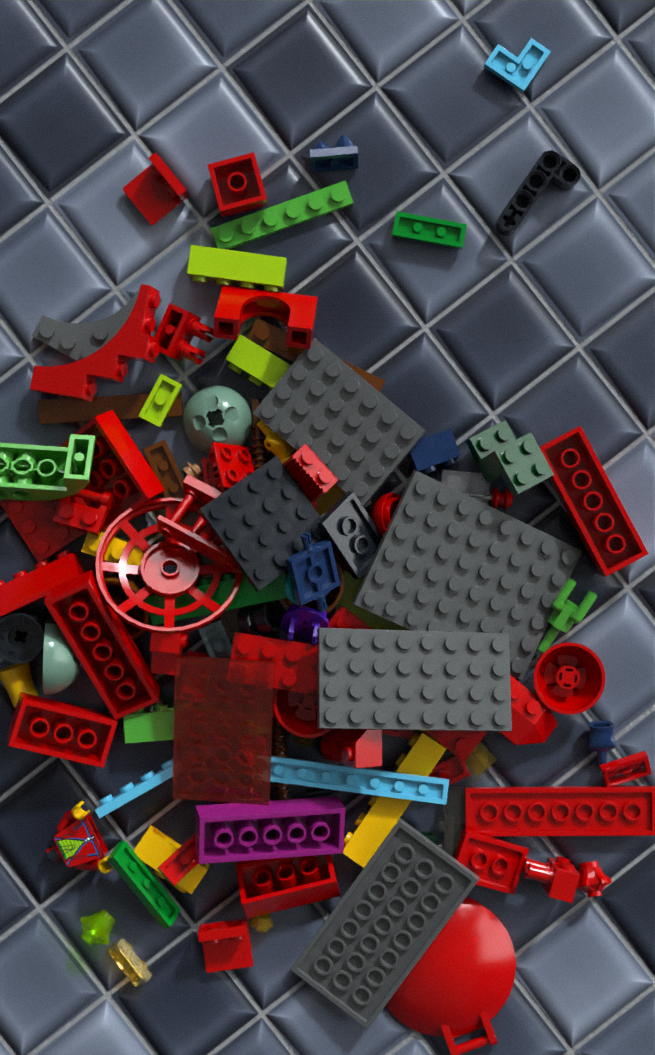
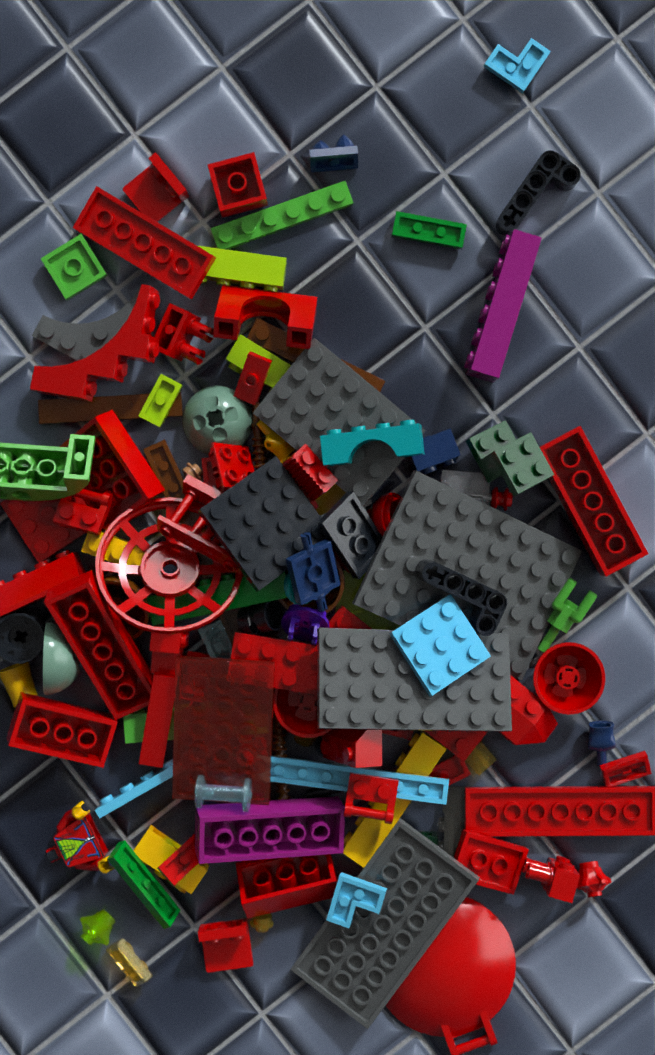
none -> bright green plate [40,234,108,301]
none -> red plate [72,186,216,300]
none -> red tile [139,671,179,768]
none -> clear light blue hose [195,775,252,812]
none -> red plate [233,351,272,405]
none -> teal arch [320,420,425,467]
none -> medium azure plate [326,872,387,928]
none -> red plate [343,772,399,824]
none -> medium azure plate [389,594,491,697]
none -> black beam [416,559,507,636]
none -> magenta brick [464,229,542,383]

